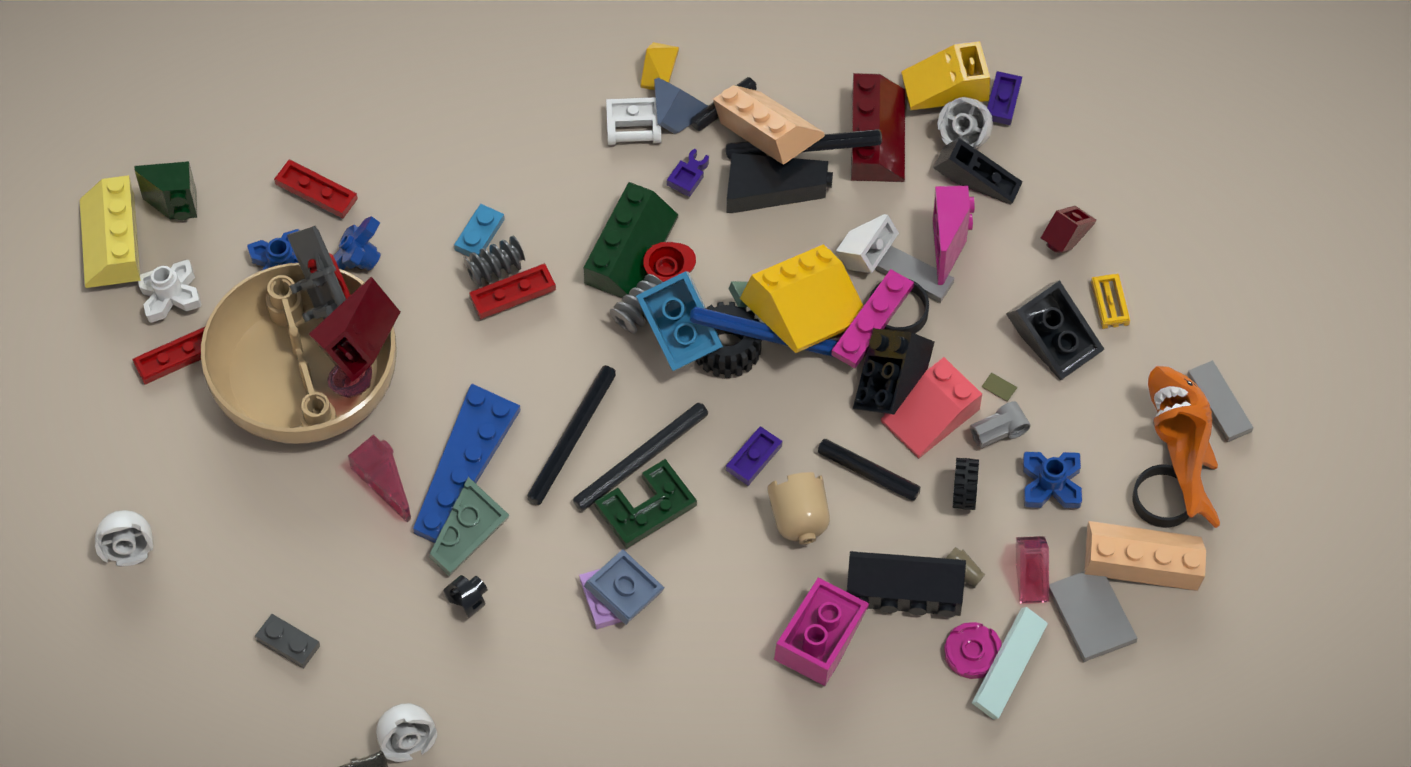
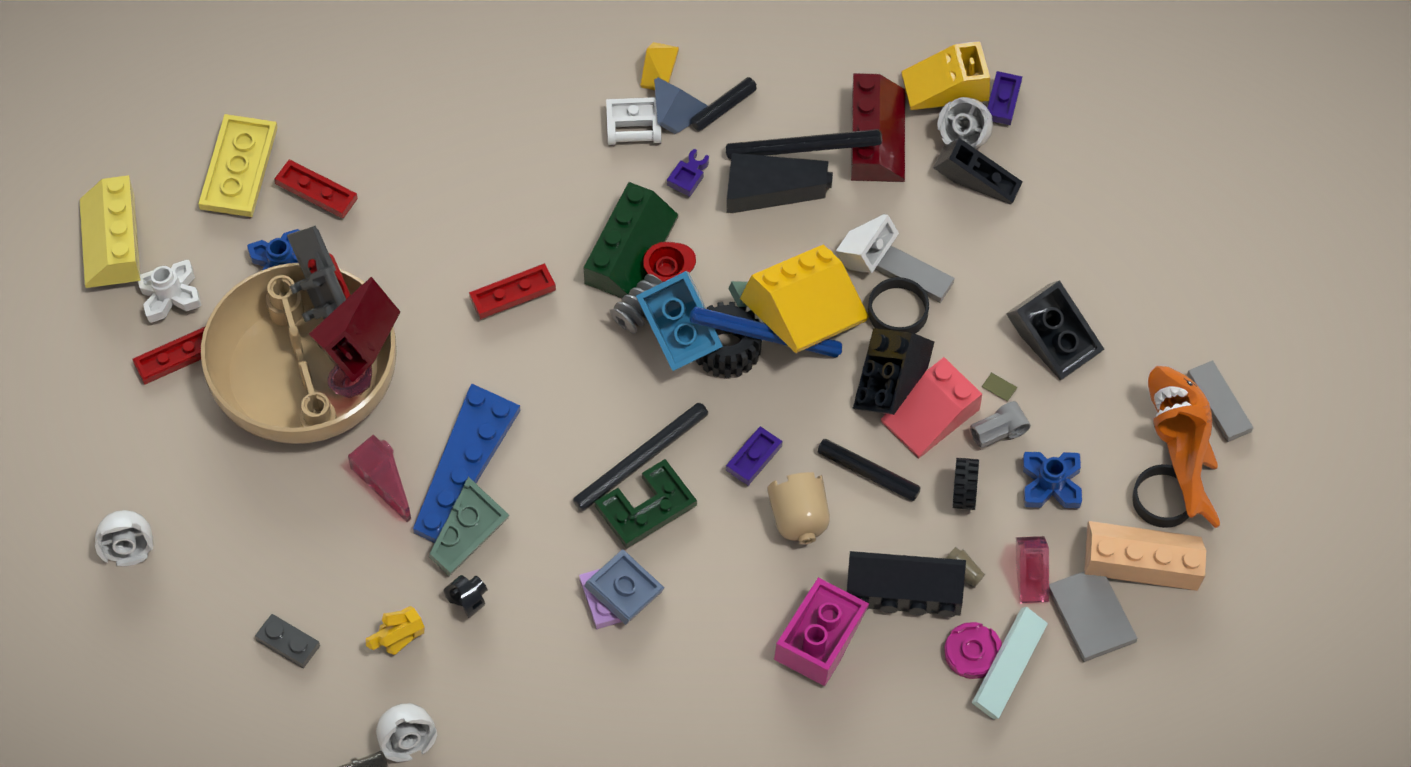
dark green slope [134,161,197,220] -> none
blue plant [334,216,381,271] -> none
dark azure plate [454,203,505,257] -> none
dark grey piece [463,235,525,287] -> none
black axle [527,365,616,505] -> none
light nougat slope [713,85,825,165] -> none
dark pink plate [832,269,914,369] -> none
dark pink slope [932,186,975,285] -> none
dark red slope [1040,205,1097,253] -> none
yellow tile [1091,274,1130,329] -> none
none -> light yellow plate [198,114,278,217]
none -> yellow rock [366,606,425,655]

